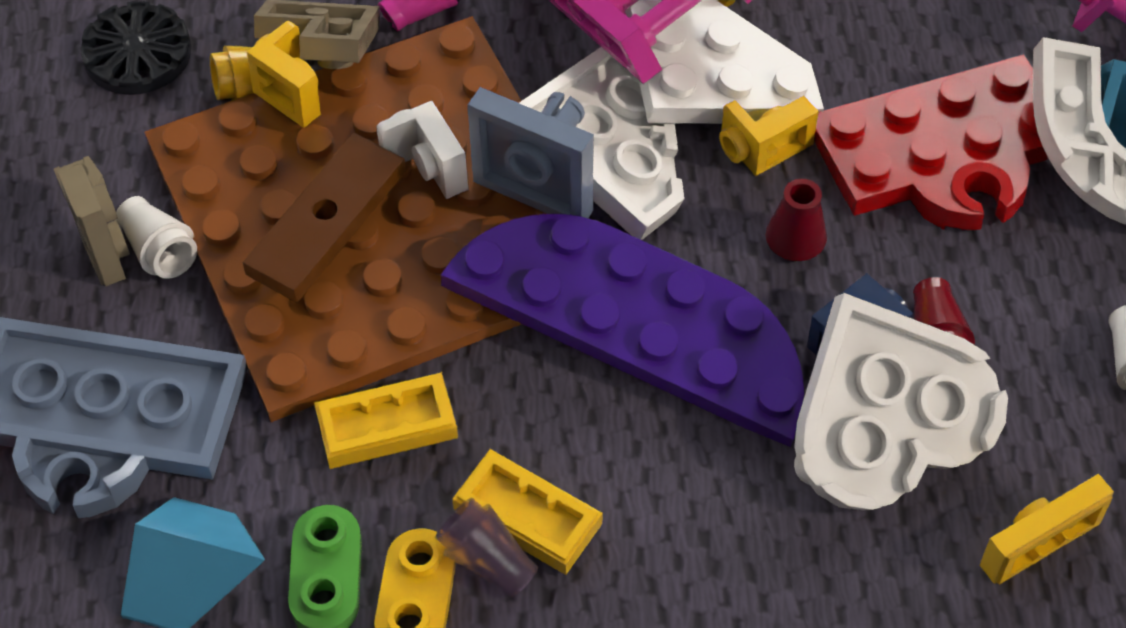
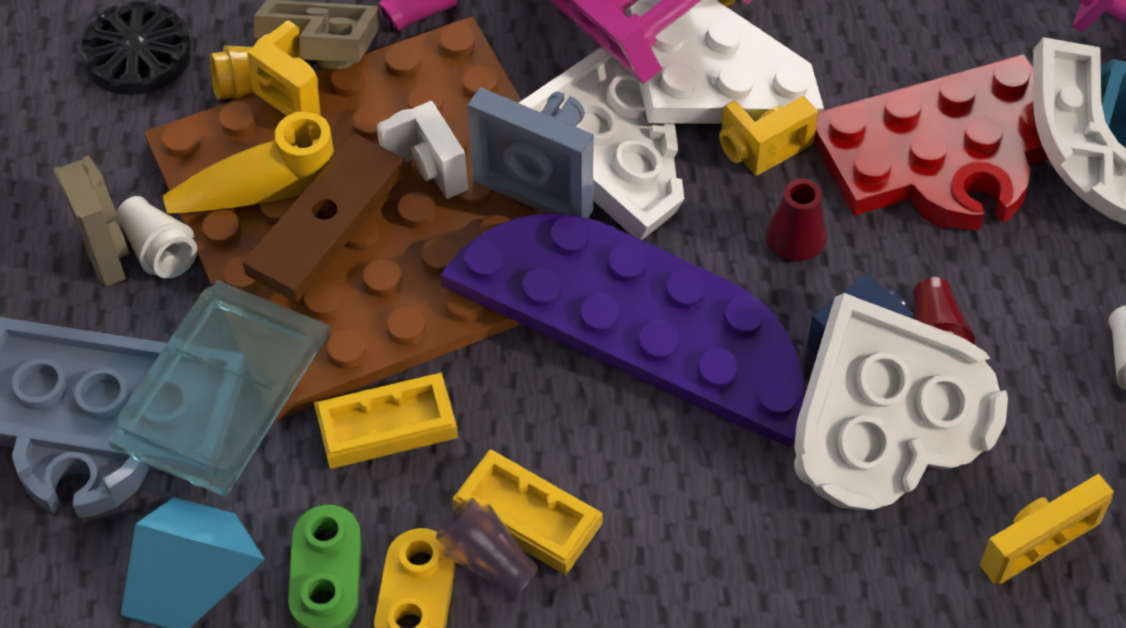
none -> clear light blue piece [108,280,330,497]
none -> yellow piece [163,111,335,213]

